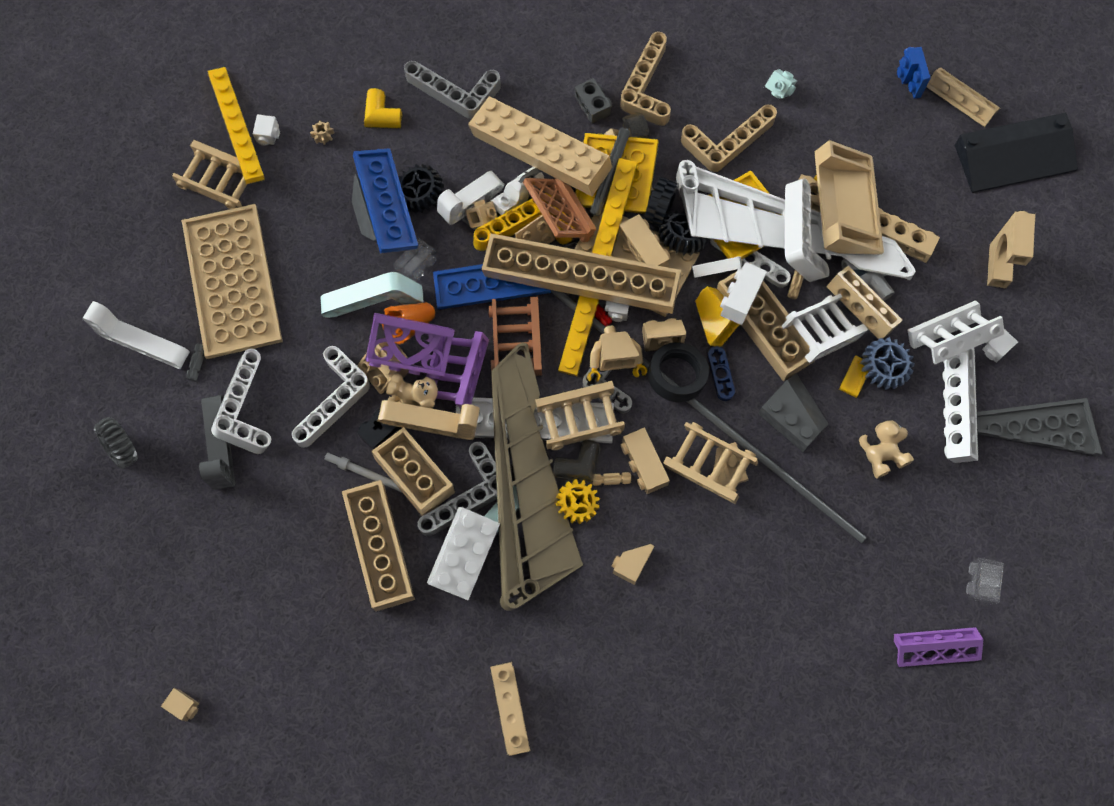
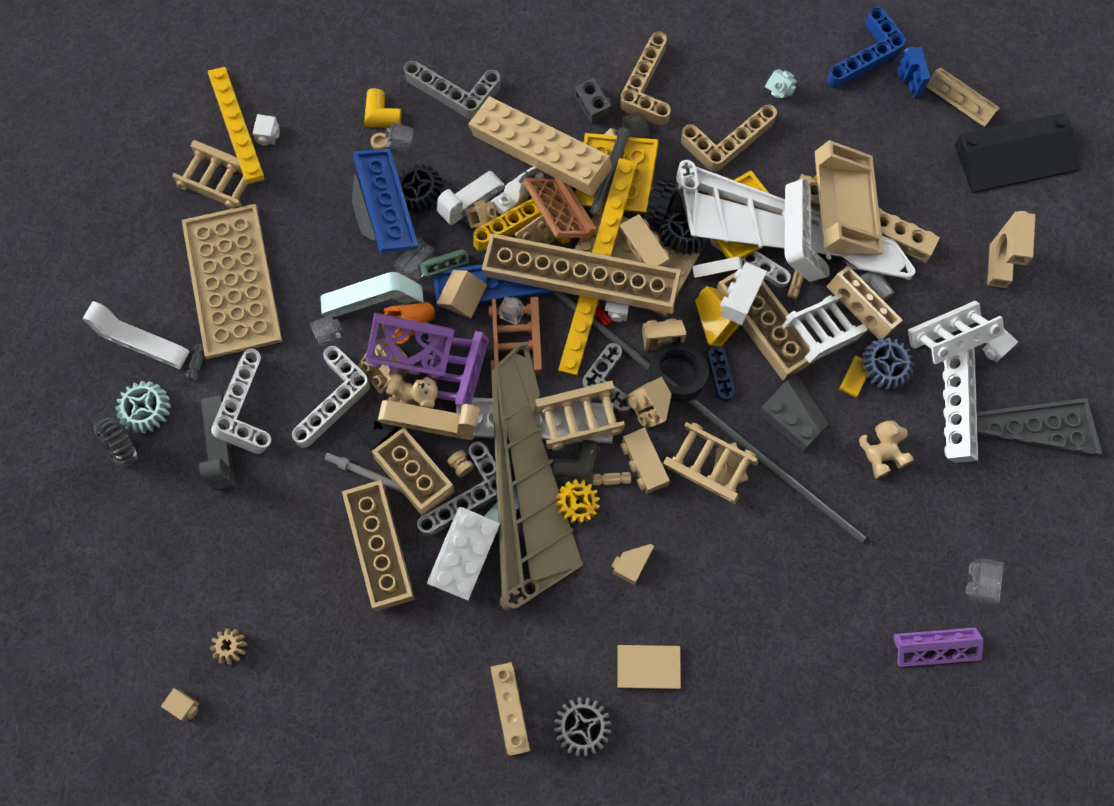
tan gear [310,121,334,145] -> none
tan torso [587,326,647,382] -> none
none -> light aqua gear [115,381,171,433]
none -> tan gear [210,628,247,665]
none -> clear brick [309,314,342,347]
none -> tan tile [371,133,390,150]
none -> clear brick [384,123,414,152]
none -> sand green piece [420,249,469,276]
none -> tan slope [436,270,487,319]
none -> tan wheel [447,450,475,478]
none -> clear brick [499,296,525,325]
none -> light grey gear [554,697,611,756]
none -> tan tile [617,645,681,689]
none -> tan slope [626,377,671,429]
none -> blue beam [827,7,906,88]

